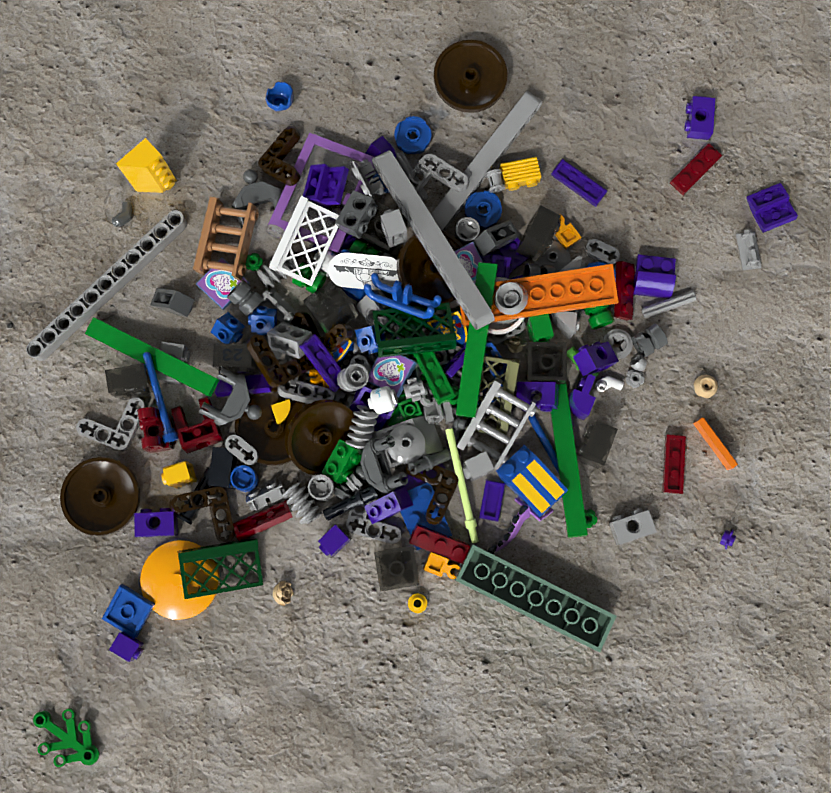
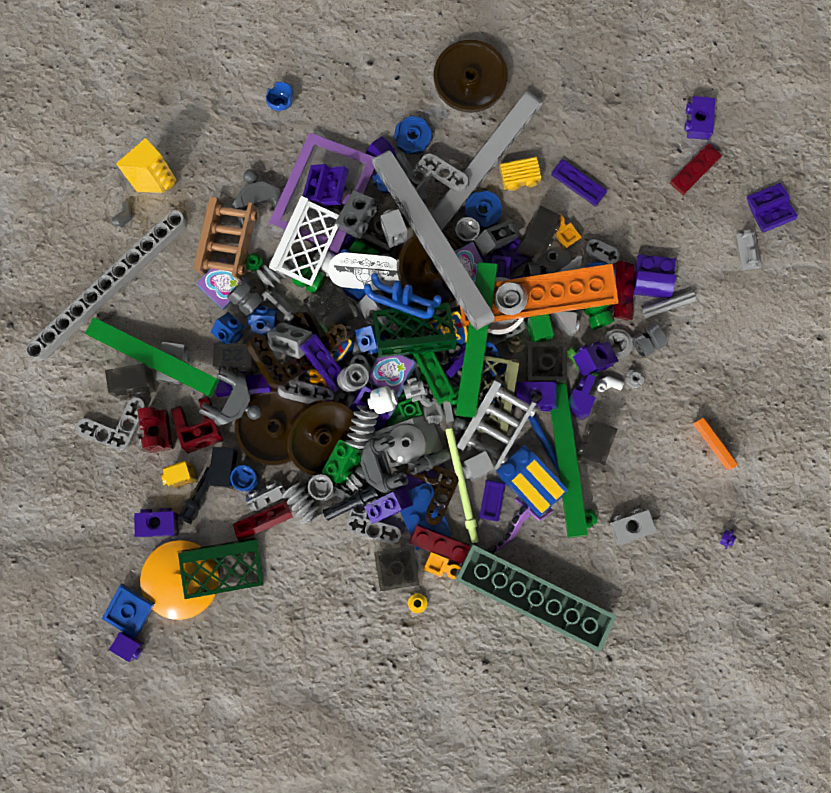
green plant [33,708,100,767] -> none
dark brown dish [60,457,140,536] -> none
blue piece [143,352,179,443] -> none
dark grey slope [150,288,194,317] -> none
dark brown beam [169,487,235,543] -> none
light grey beam [225,435,259,465] -> none
dark brown beam [258,126,300,186] -> none
yellow tile [271,399,291,424] -> none
tan plate [273,581,293,606] -> none
dark purple brick [318,525,351,556] -> none
light grey hinge [351,159,385,200] -> none
light grey bush [485,169,506,193] -> none
light grey hinge [630,355,647,371] -> none
dark red plate [662,435,686,494] -> none
tan plate [694,374,718,398] -> none

